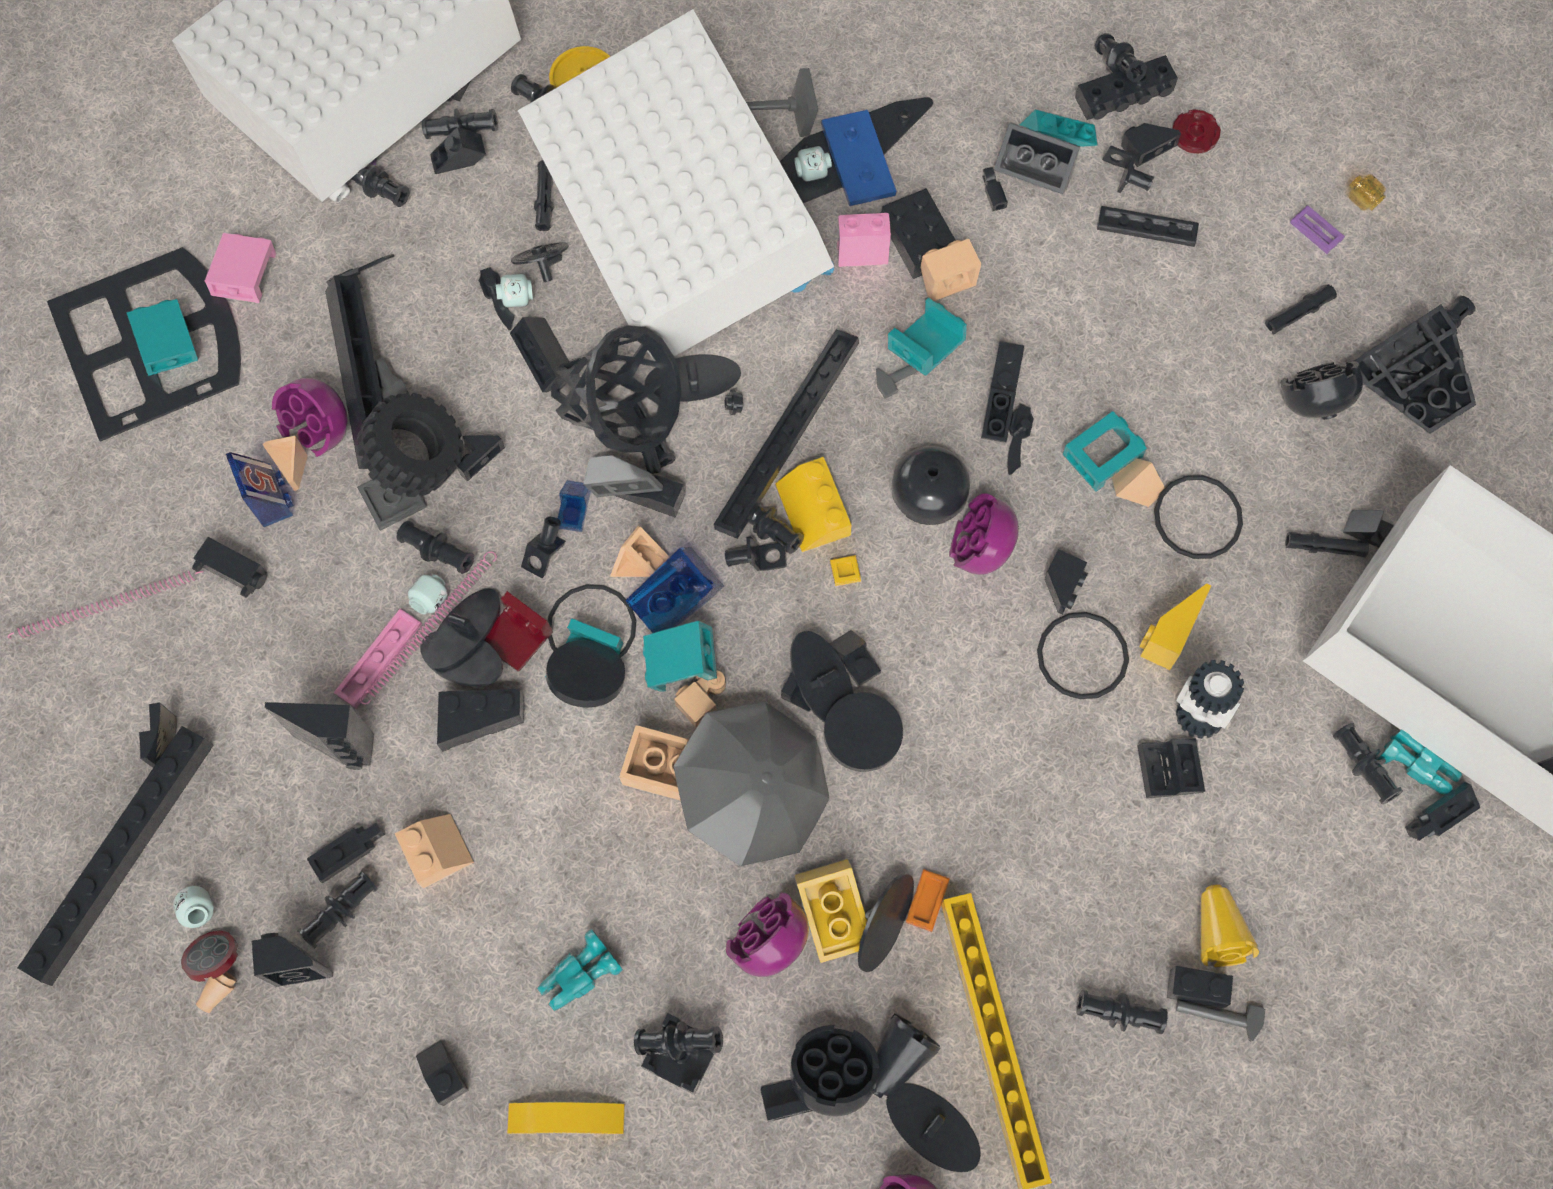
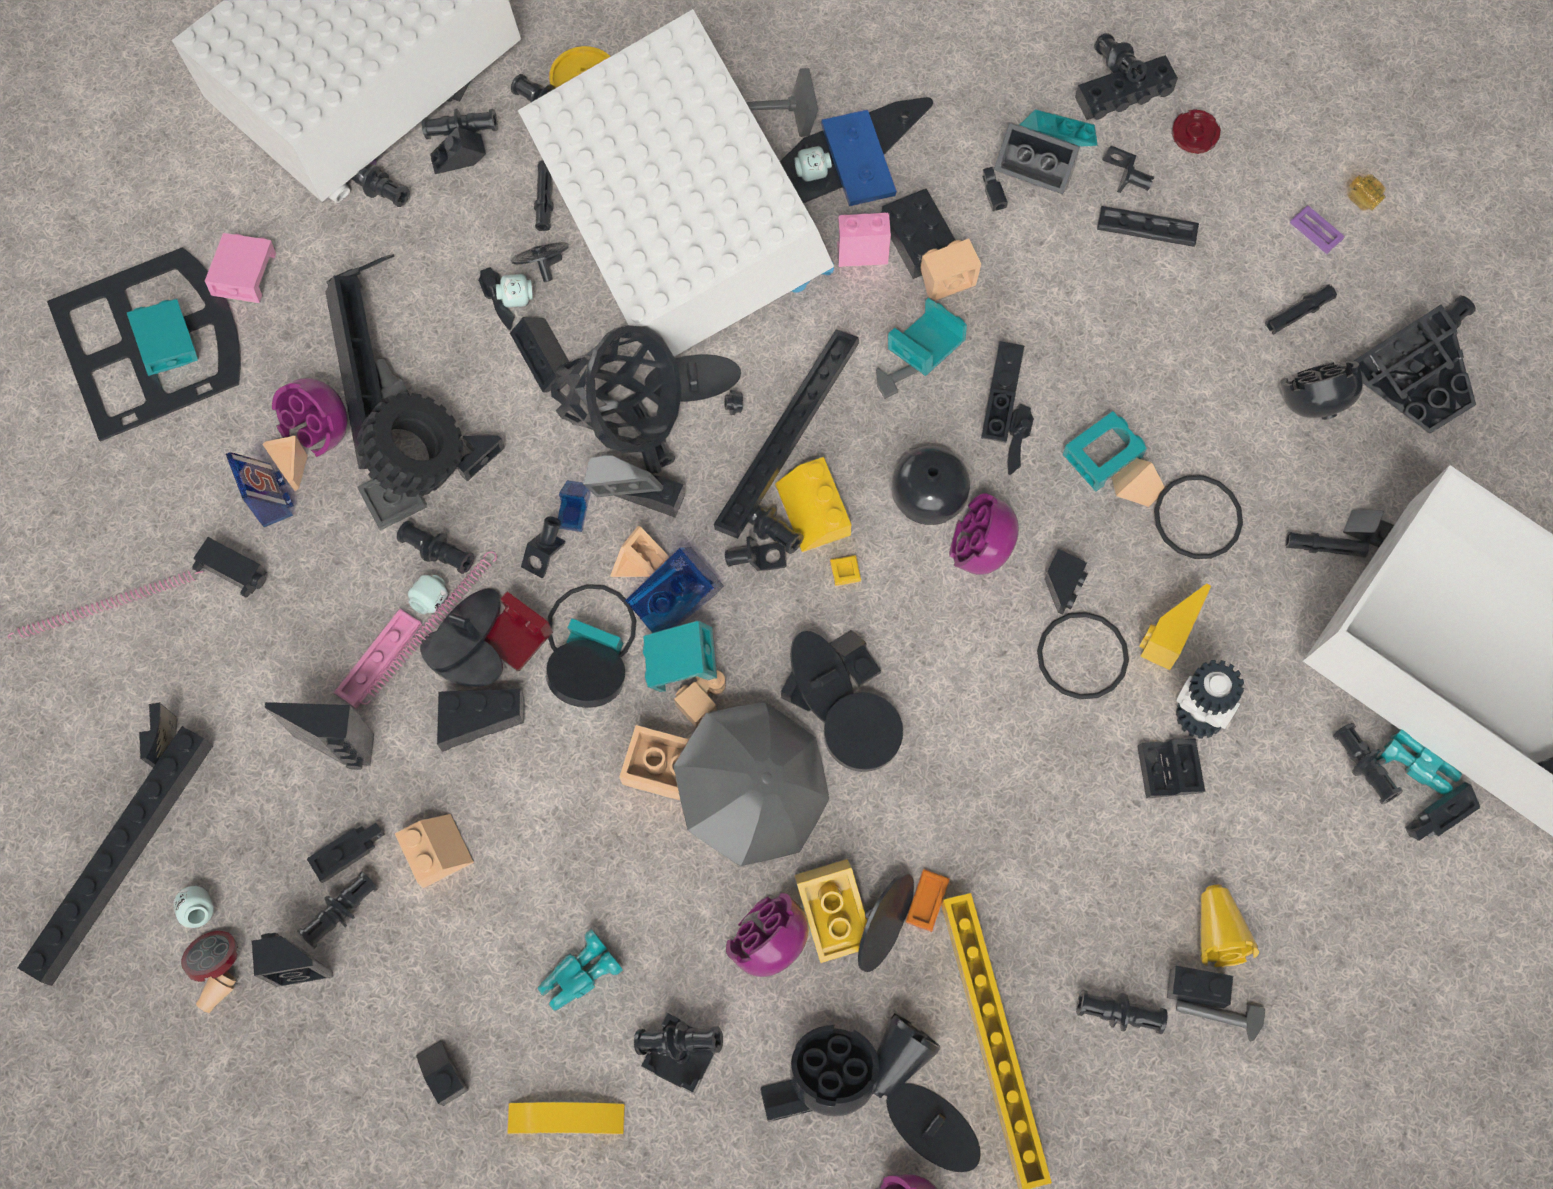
black slope [1121,123,1181,167] -> none

